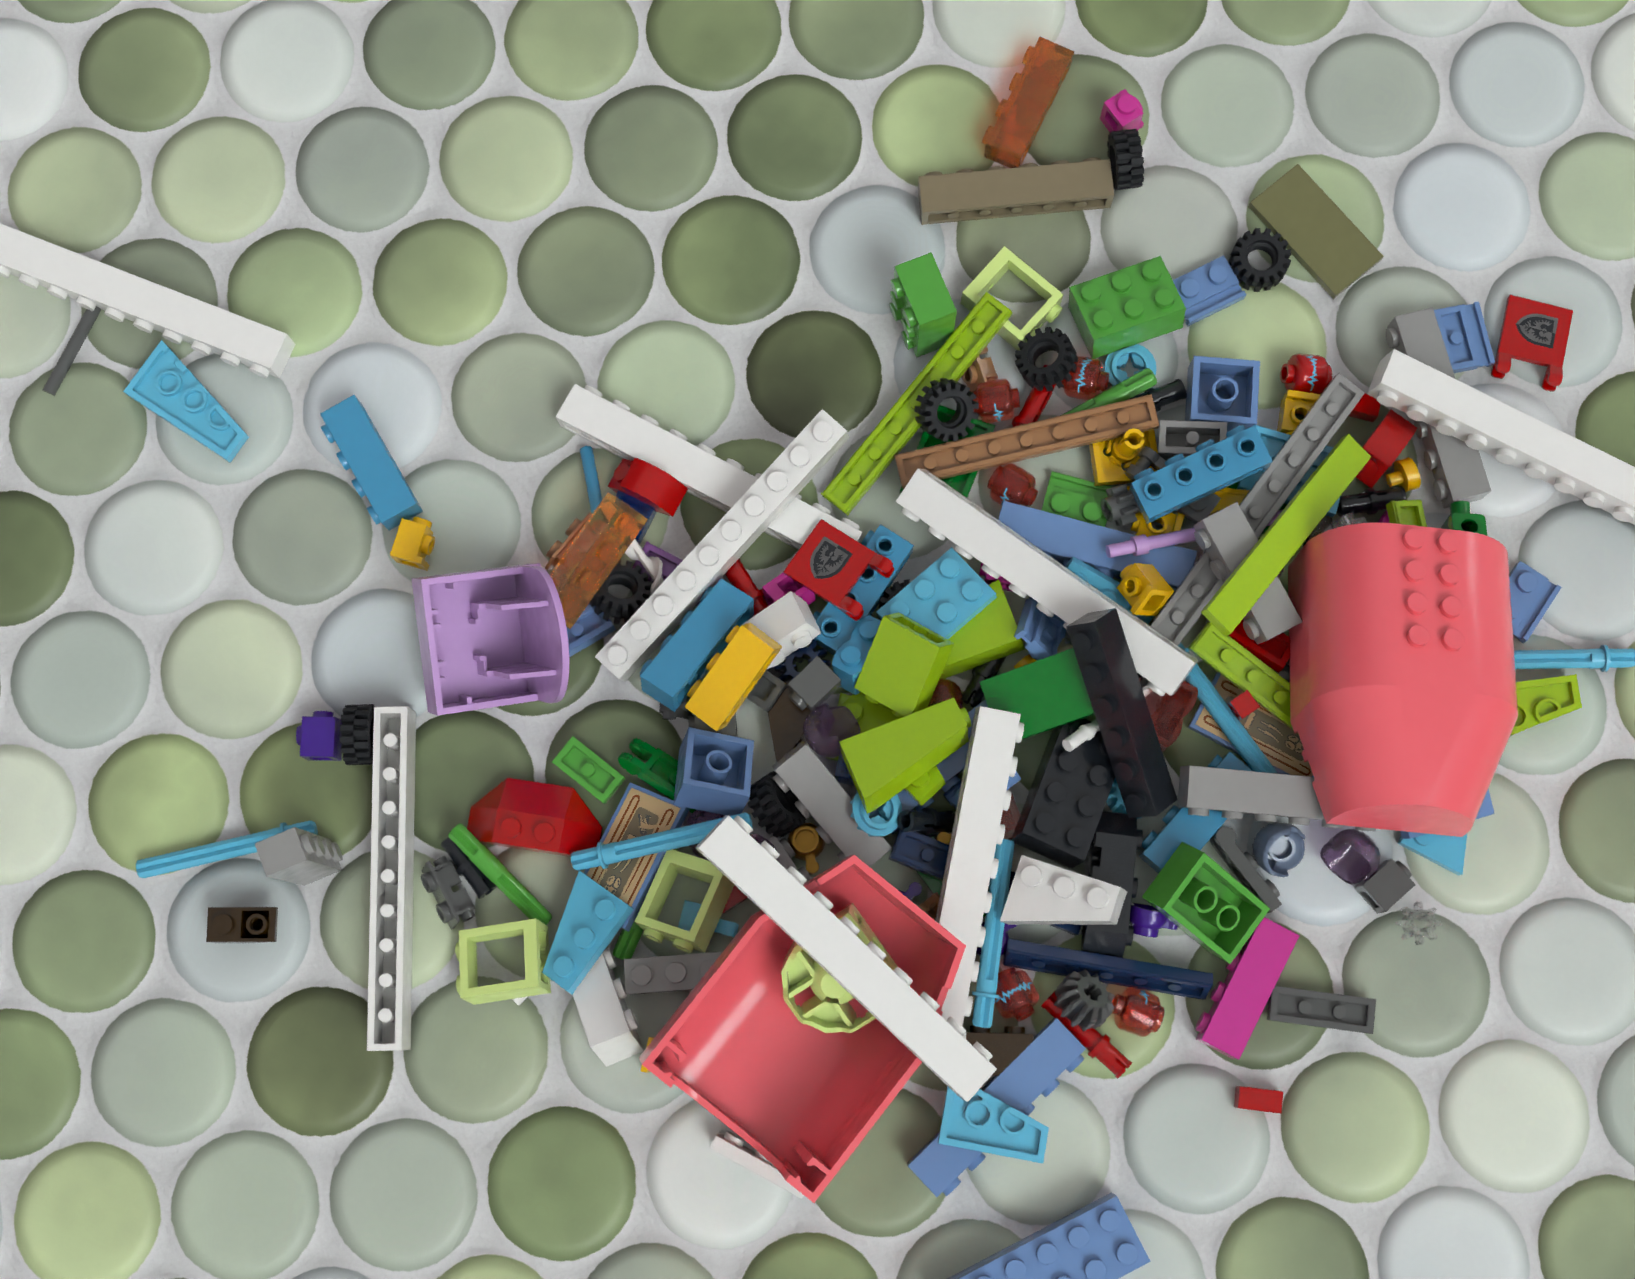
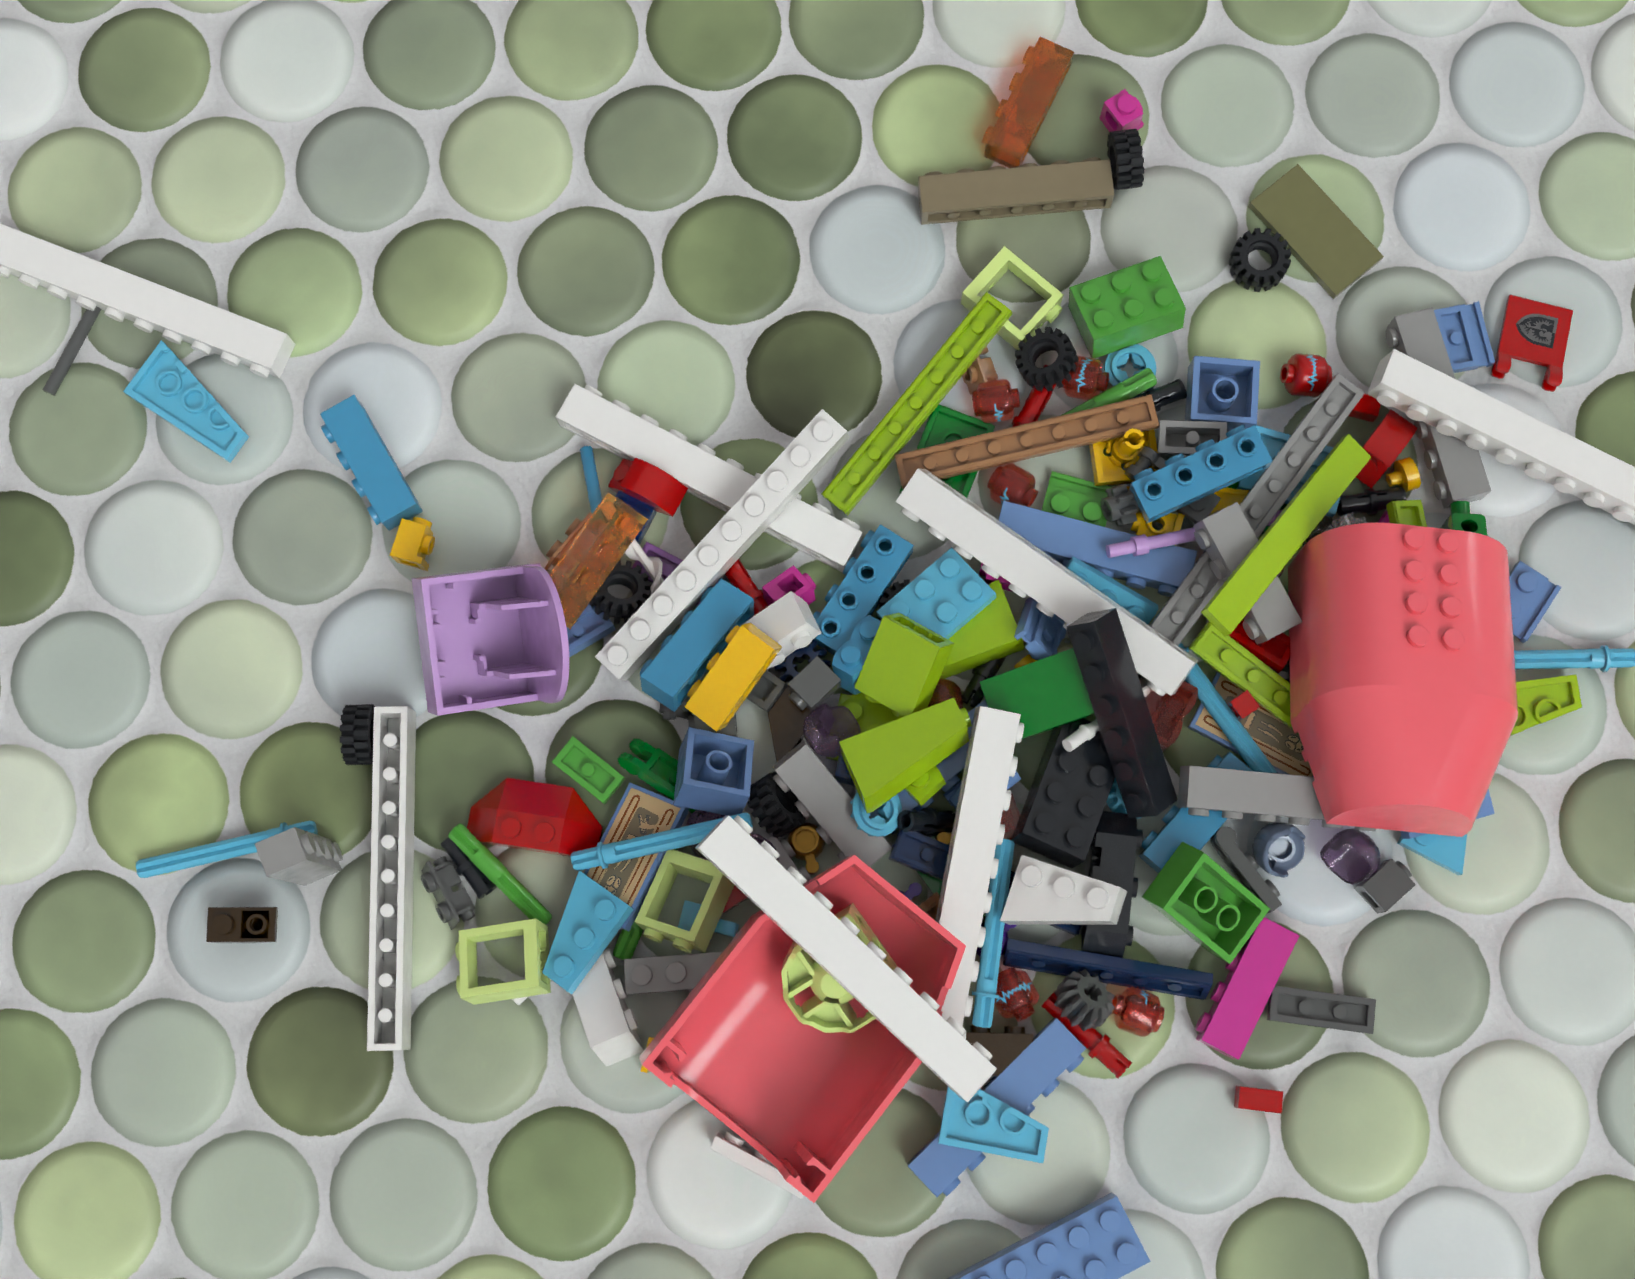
dark purple brick [296,711,342,761] -> none
red flag [783,519,894,621] -> none
bright green brick [889,252,957,358] -> none
black tyre [914,378,979,442] -> none
yellow brick [1117,563,1174,616] -> none
dark purple piece [1130,903,1178,938] -> none
medium blue plate [1173,255,1246,326] -> none
yellow brick [1277,390,1320,435] -> none
clear gear [1395,902,1443,945] -> none

